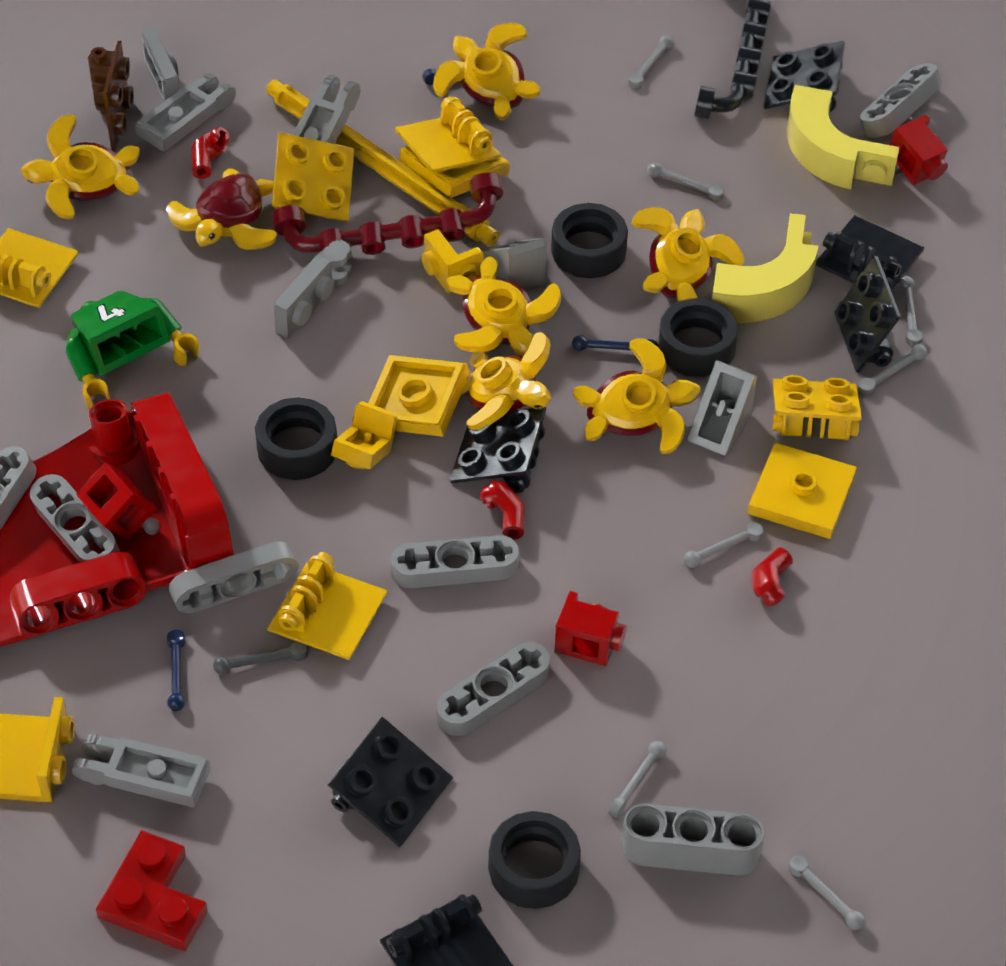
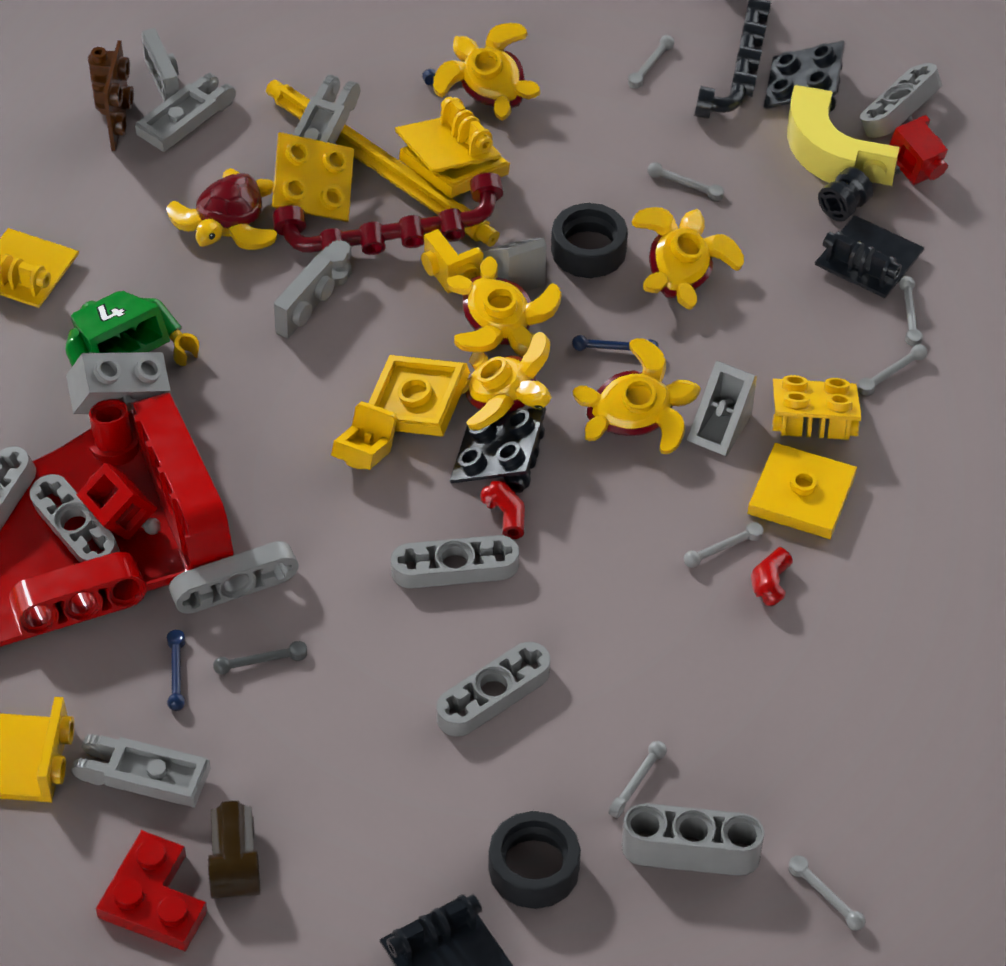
yellow animal [20,114,140,219] -> none
red arm [191,127,230,179] -> none
black tyre [255,397,337,480] -> none
yellow hinge [267,552,388,660] -> none
black hinge [327,716,454,847] -> none
red brick [554,591,627,666] -> none
black tyre [658,298,738,377] -> none
light yellow arch [712,213,819,323] -> none
black hinge [834,256,901,373] -> none
none -> light grey brick [66,352,171,414]
none -> dark brown piece [208,801,261,899]
none -> black wheel [818,167,874,222]

